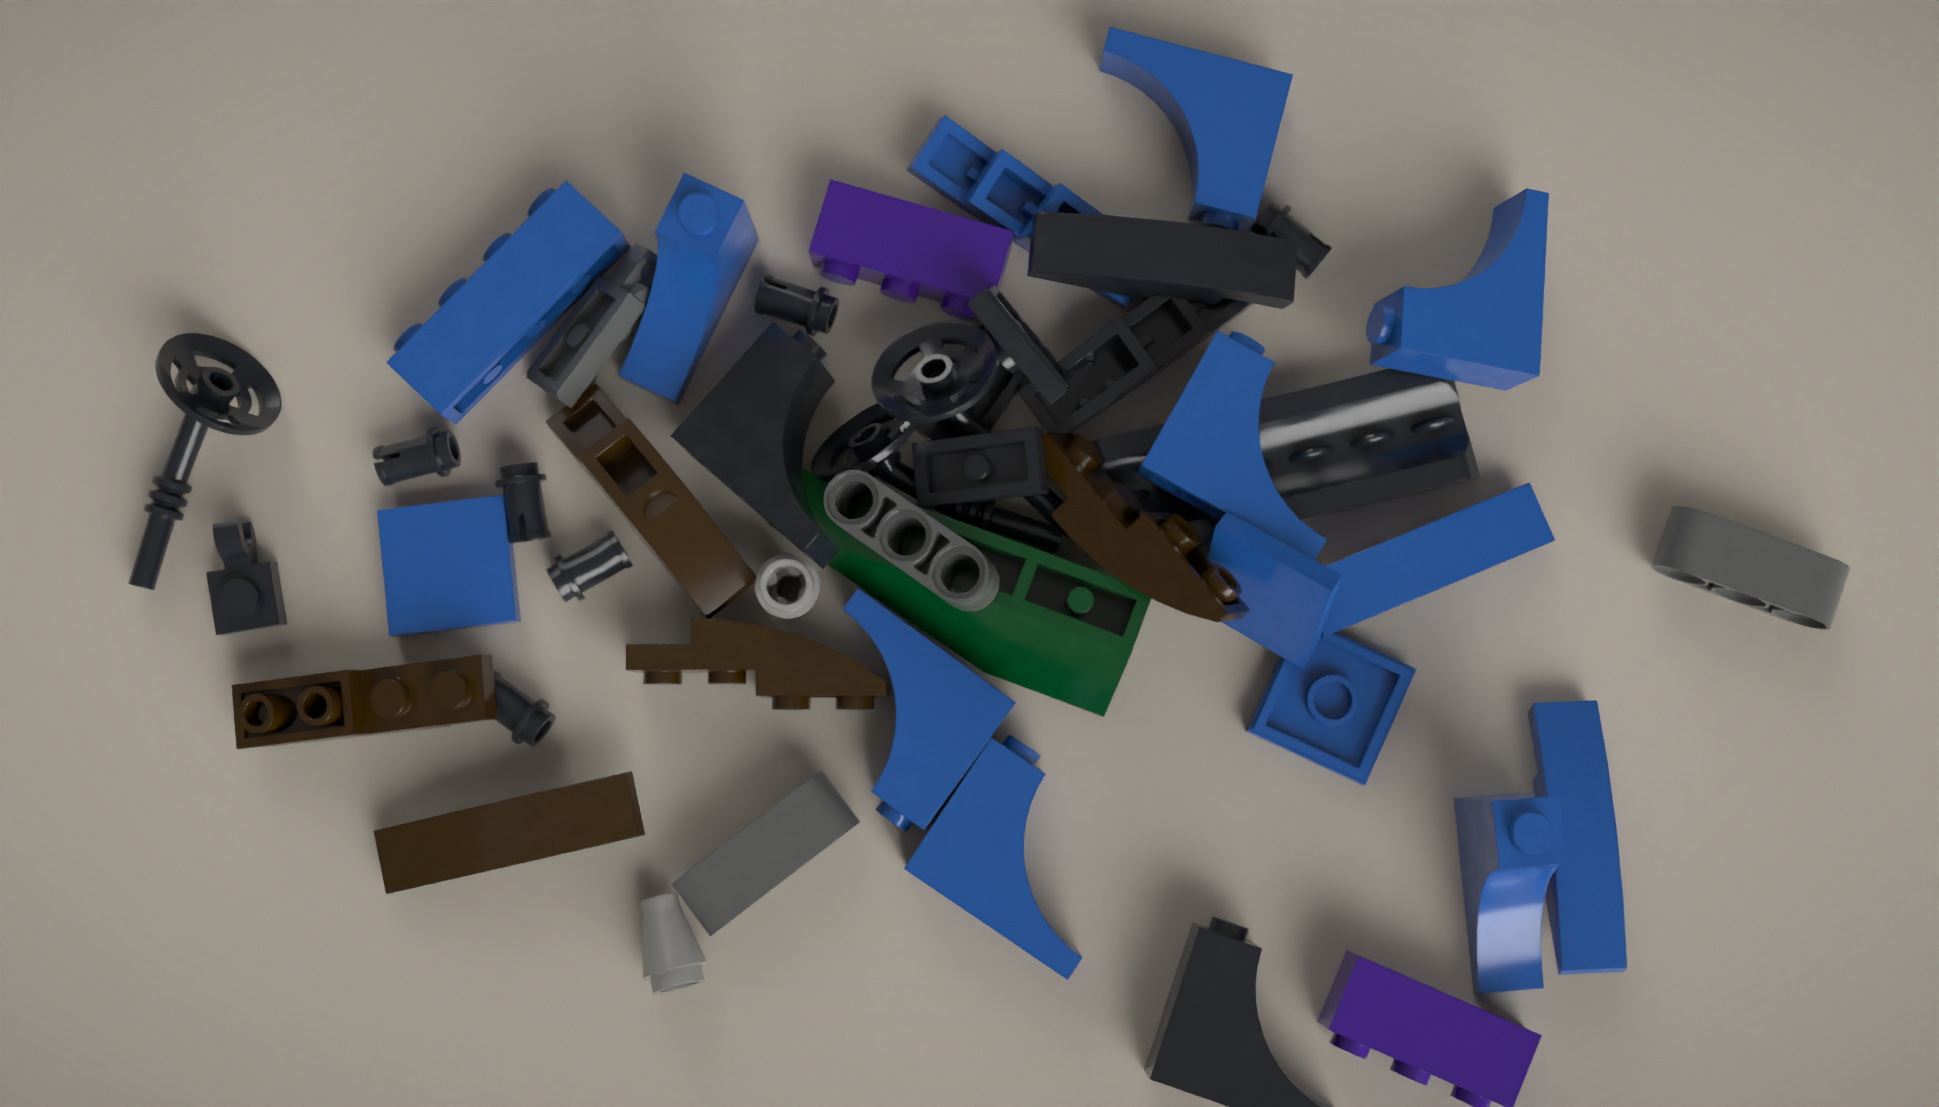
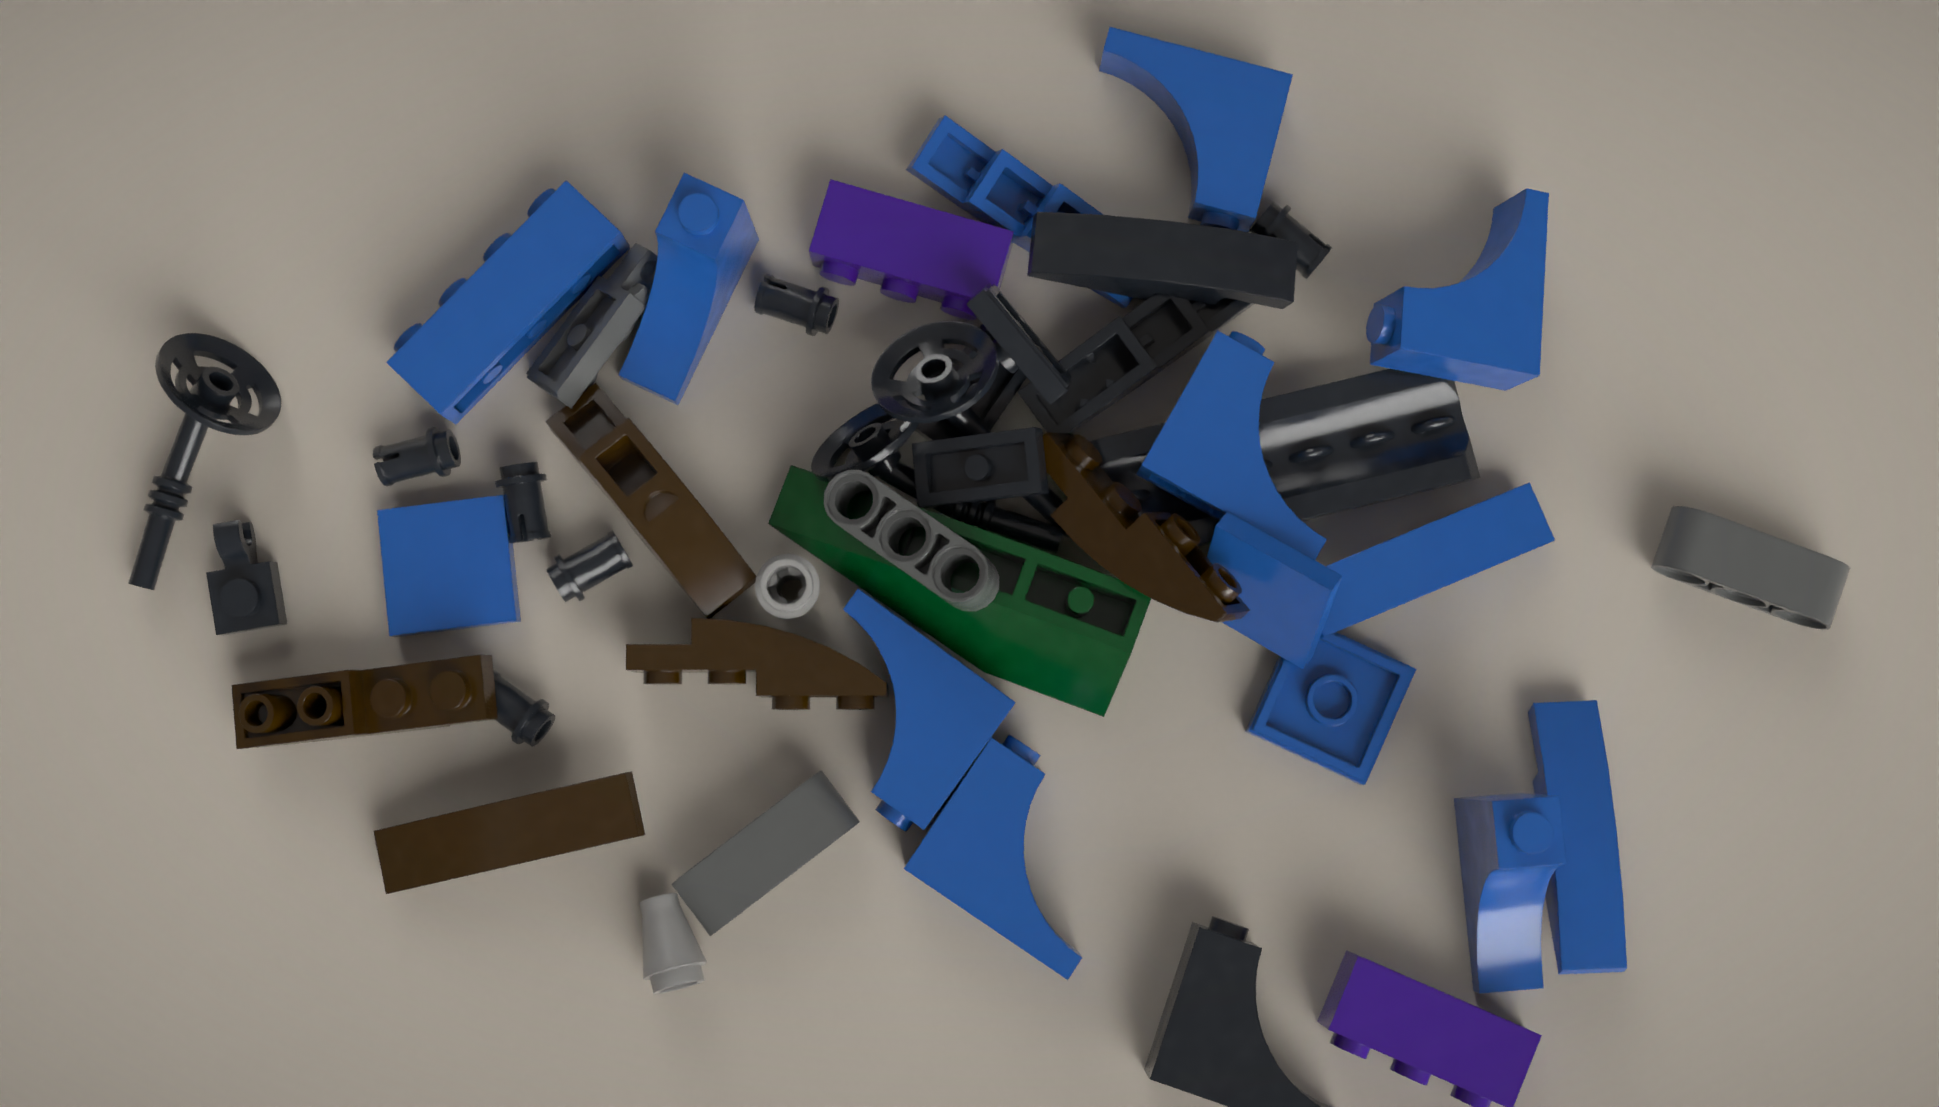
black arch [670,322,840,569] -> none

